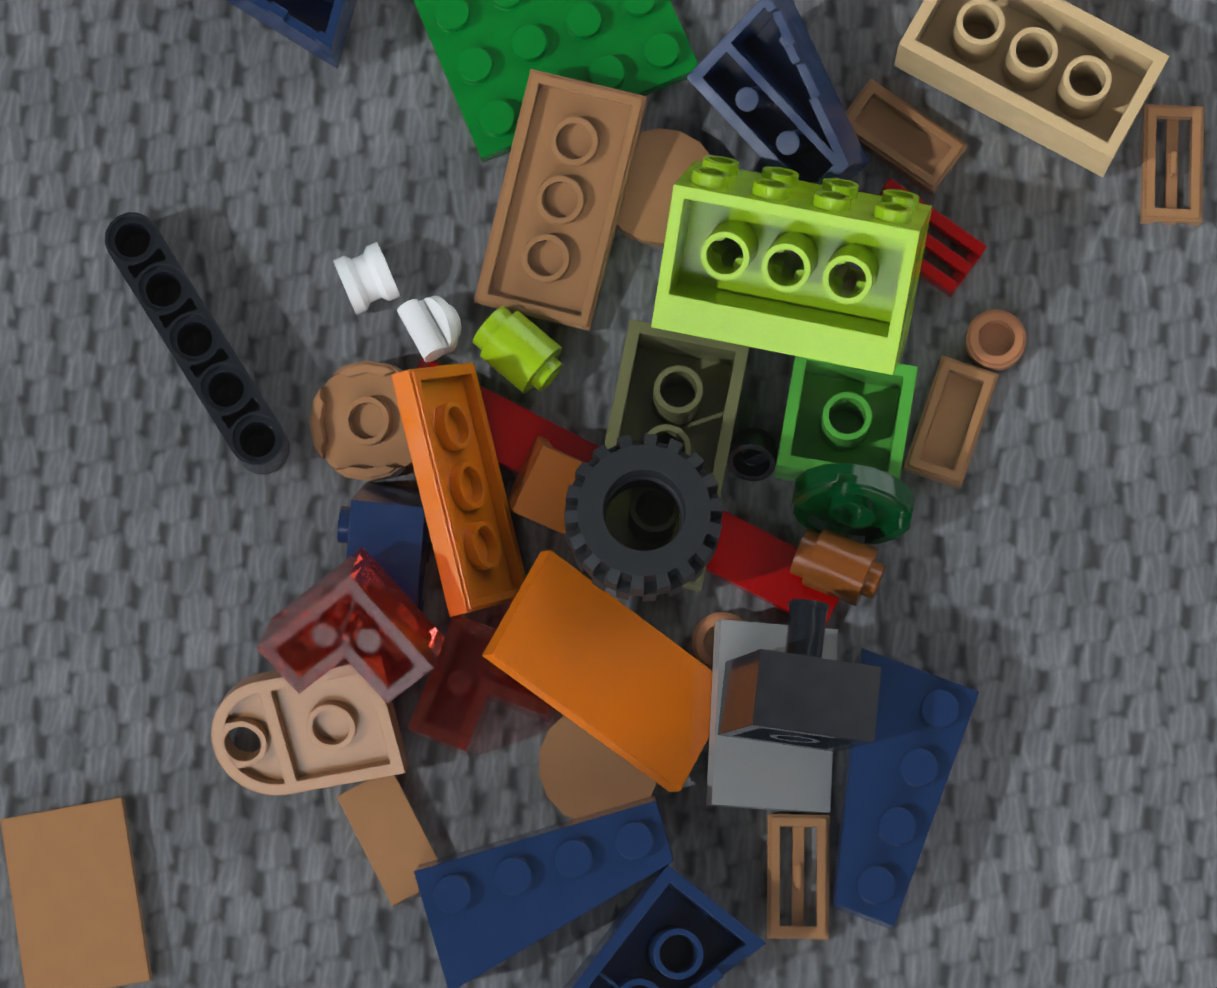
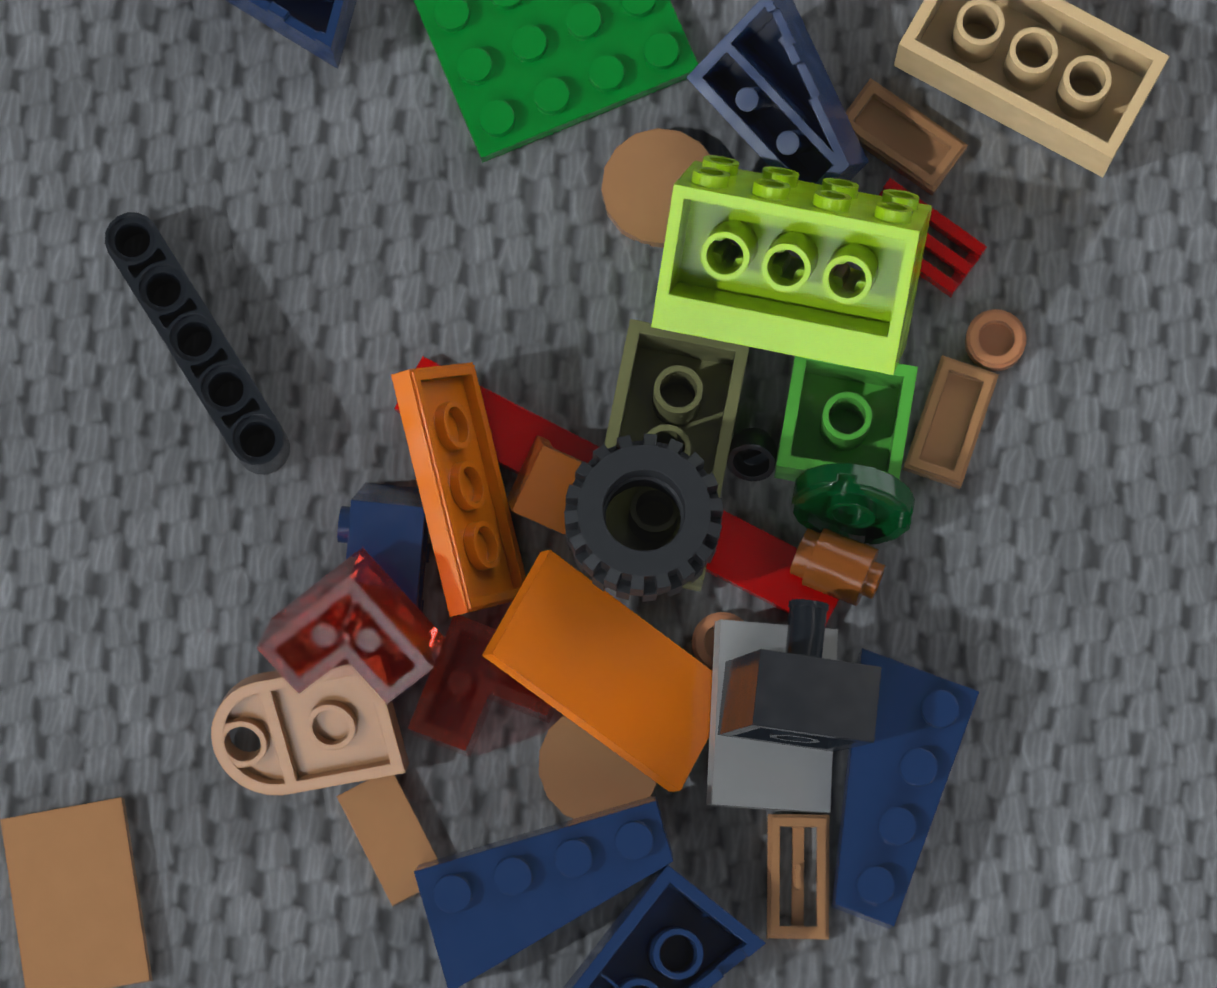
medium nougat tile [309,360,413,482] -> none
white wheel [333,242,400,315] -> none
white plate [397,296,461,362] -> none
lime brick [472,306,564,394] -> none
medium nougat tile [474,69,648,331] -> none
medium nougat tile [1140,104,1204,226] -> none

